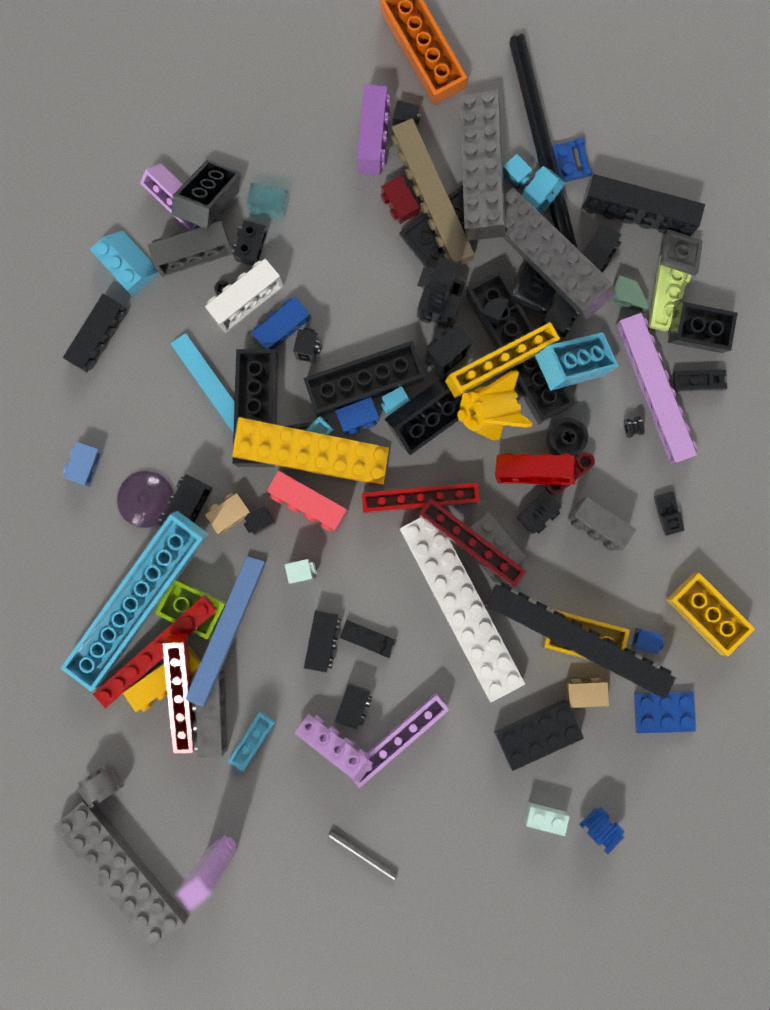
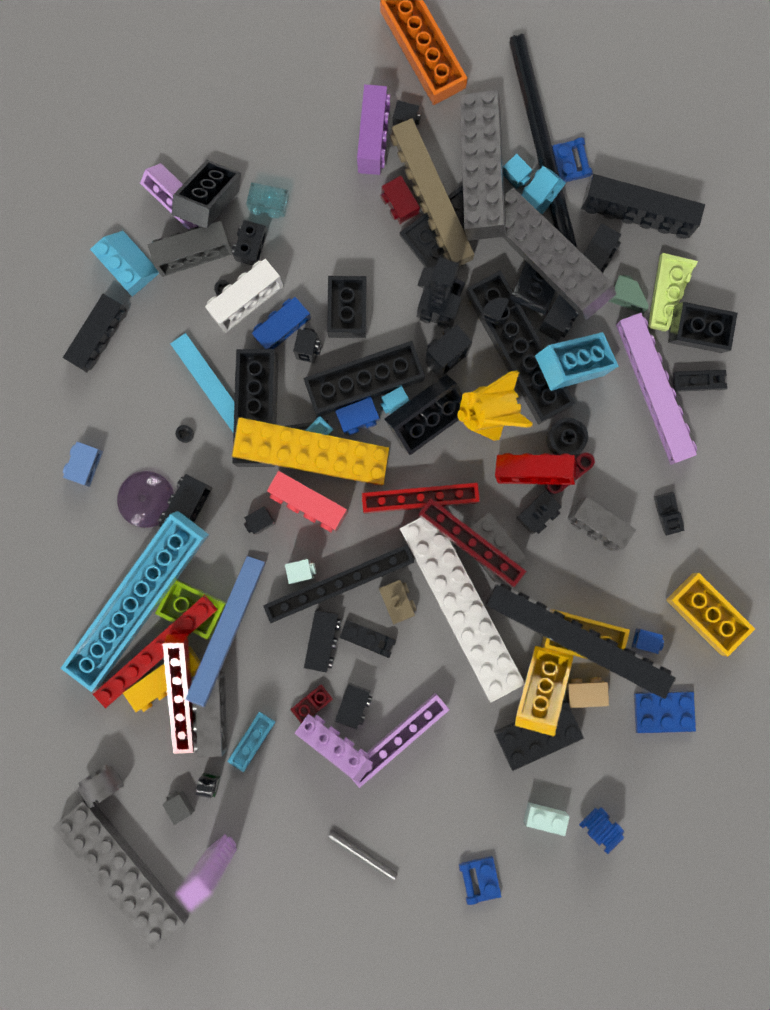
tan brick [205,493,251,535] -> none
yellow brick [446,322,560,398] -> none
black wheel [624,416,645,438] -> none
dark grey plate [660,229,703,276] -> none
none -> dark grey brick [162,791,194,825]
none -> black bush [175,425,194,443]
none -> black leg [195,773,220,798]
none -> black brick [263,545,415,624]
none -> dark red slope [290,684,333,724]
none -> black brick [327,276,367,338]
none -> dark tan brick [379,580,417,625]
none -> blue plate [459,856,501,905]
none -> yellow brick [515,646,574,736]

